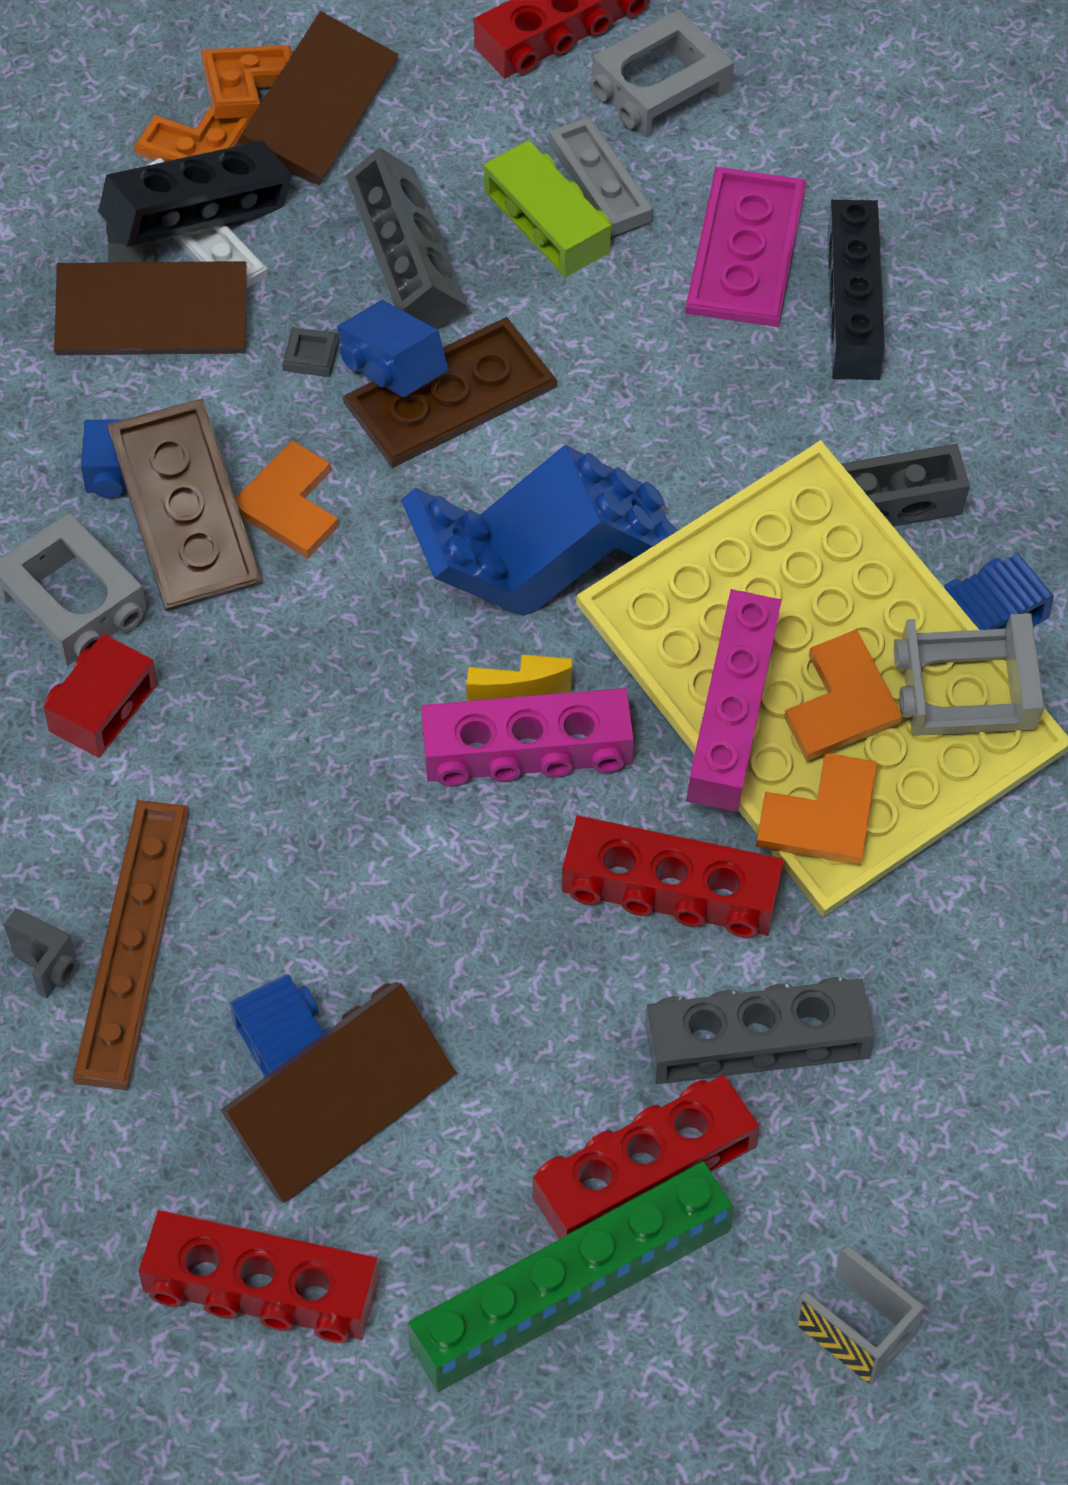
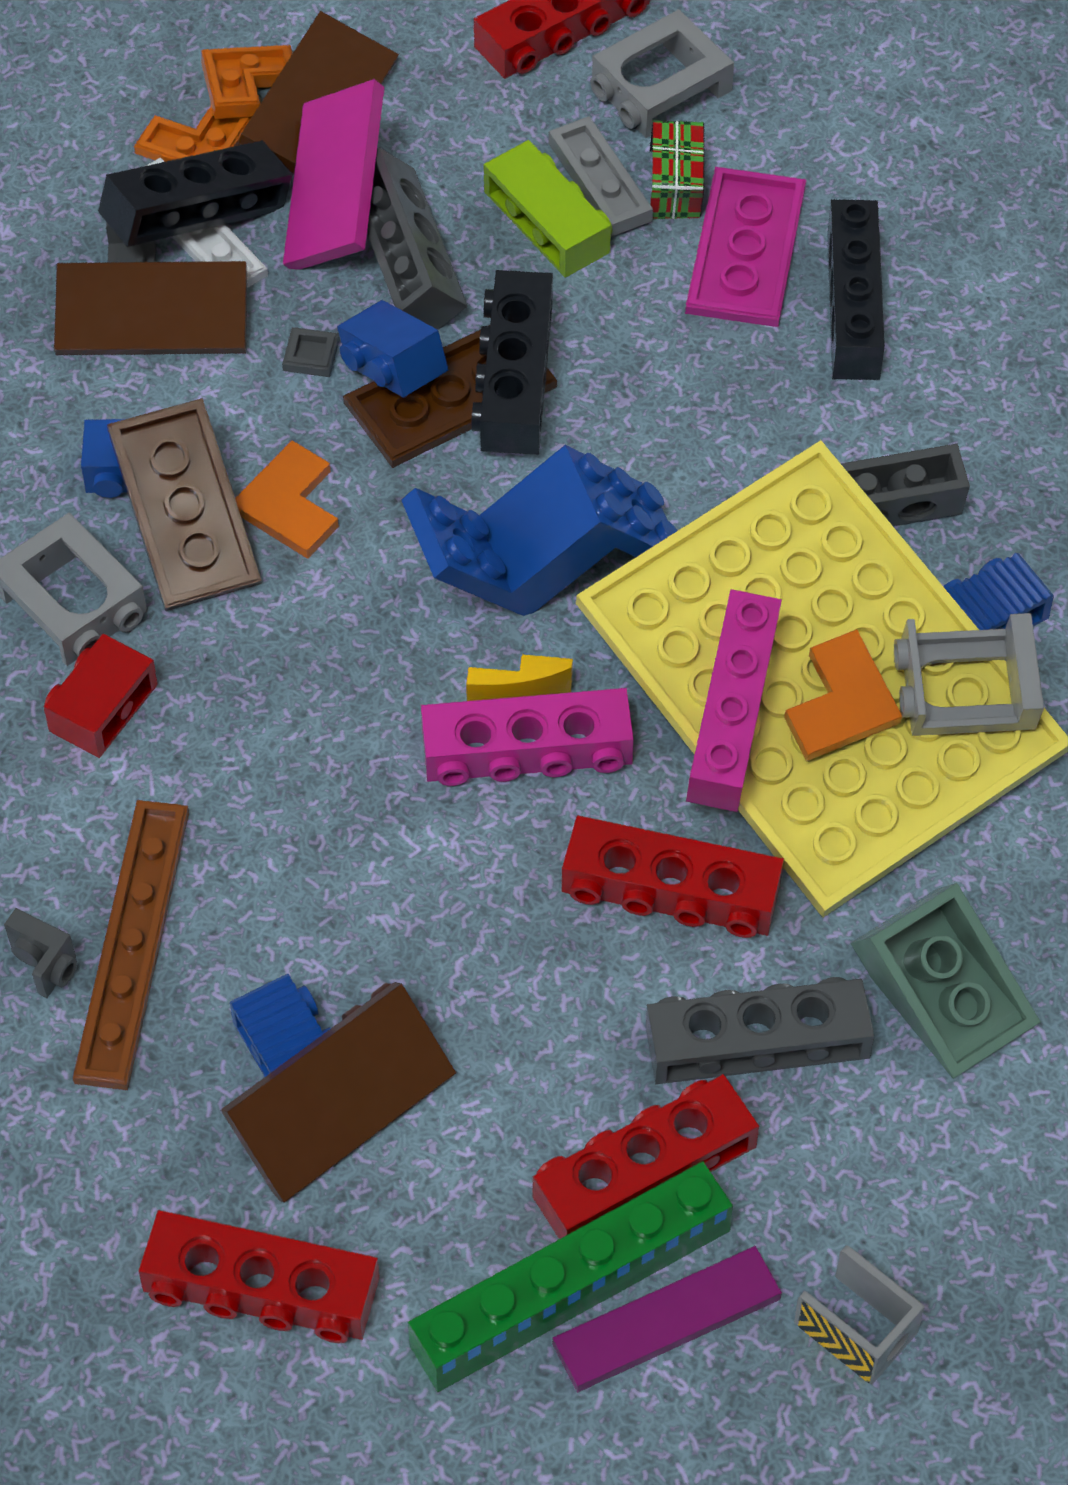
orange tile [756,753,877,865] -> none
none -> dark pink tile [283,79,384,270]
none -> black brick [471,270,553,455]
none -> magenta tile [552,1246,782,1393]
none -> piece [650,120,704,219]
none -> sand green slope [851,883,1041,1079]

